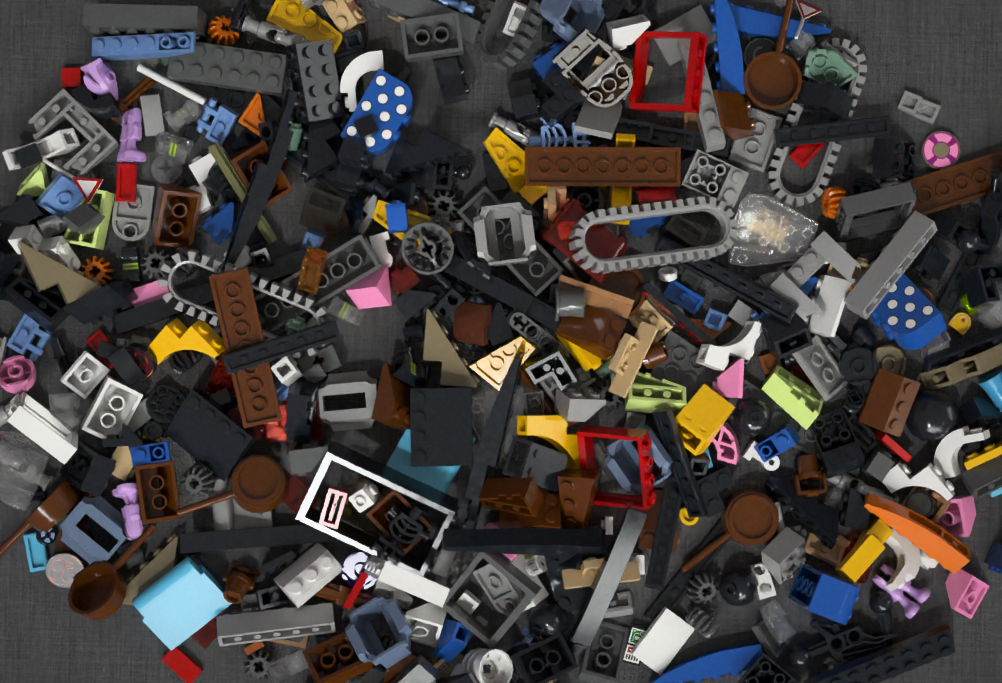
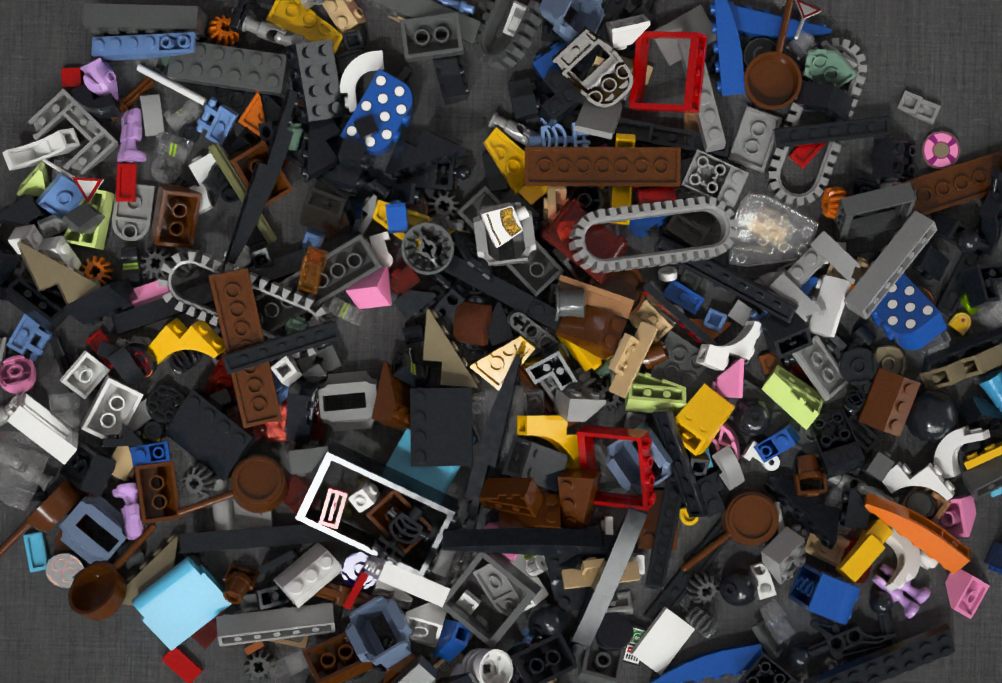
black slope [14,143,43,170] -> none
black tile [36,527,56,545] -> none
blue slope [202,202,237,245] -> none
reddish brown slope [713,90,756,141] -> none
red tile [874,430,912,462] -> none
none -> white torso [479,202,529,248]
none -> black tile [595,612,633,651]
none -> light grey slope [712,445,745,491]

